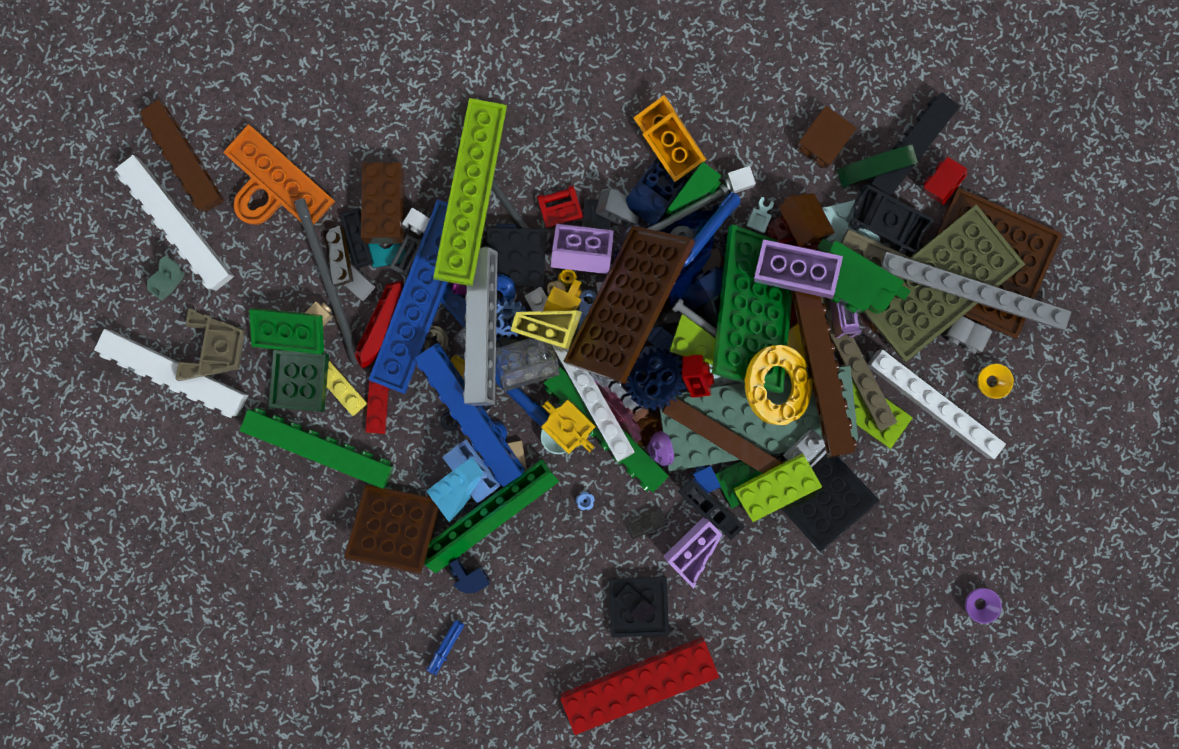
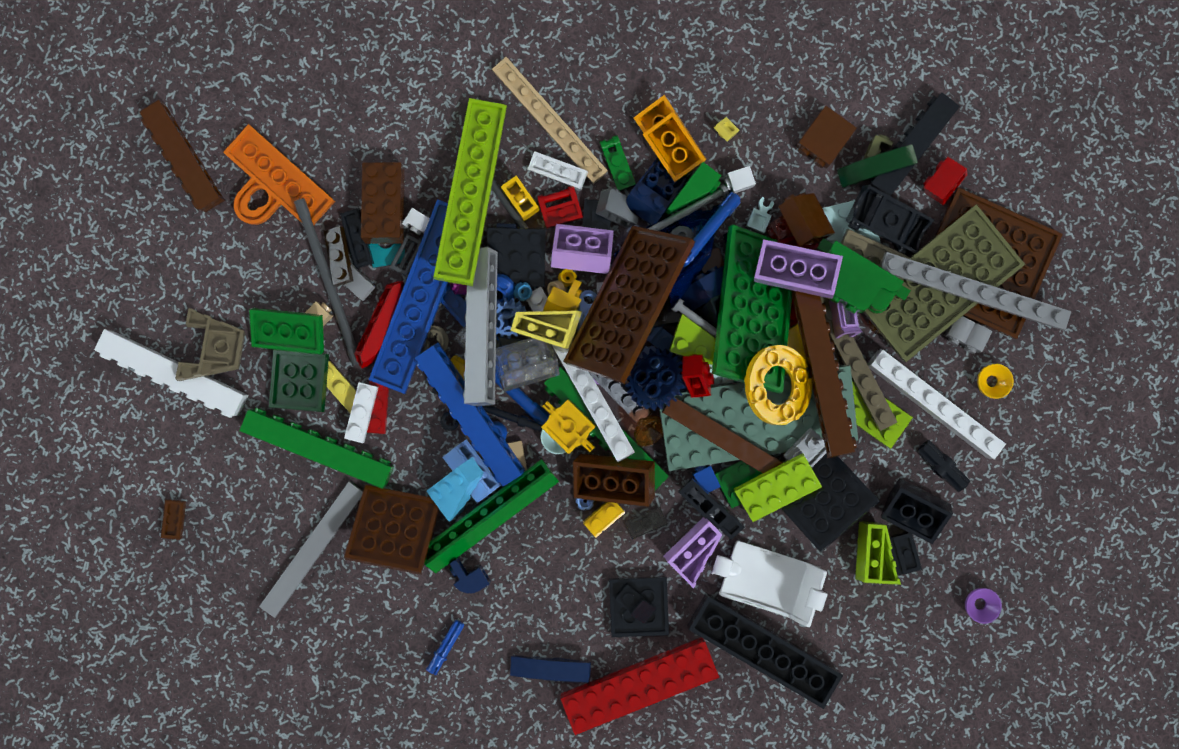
white brick [115,155,234,291] -> none
sand green brick [147,256,185,301] -> none
clear pink plate [604,393,642,443] -> none
medium lavender piece [647,431,674,466] -> none
none -> reddish brown plate [160,499,186,540]
none -> light grey tile [259,481,363,618]
none -> white plate [344,382,379,443]
none -> black bar [432,387,542,432]
none -> tan plate [492,57,608,184]
none -> yellow brick [501,176,540,221]
none -> dark blue slope [510,655,591,682]
none -> dark azure plate [513,282,532,301]
none -> white plate [528,151,588,190]
none -> reddish brown brick [573,454,655,507]
none -> yellow brick [583,502,625,538]
none -> green plate [599,135,636,191]
none -> black brick [687,592,843,709]
none -> white panel [711,541,828,627]
none -> light yellow plate [714,117,740,141]
none -> lime wedge [855,522,901,585]
none -> olive bracket [863,135,893,159]
none -> black slope [881,478,953,544]
none -> black plate [890,532,922,576]
none -> black piece [916,440,970,492]

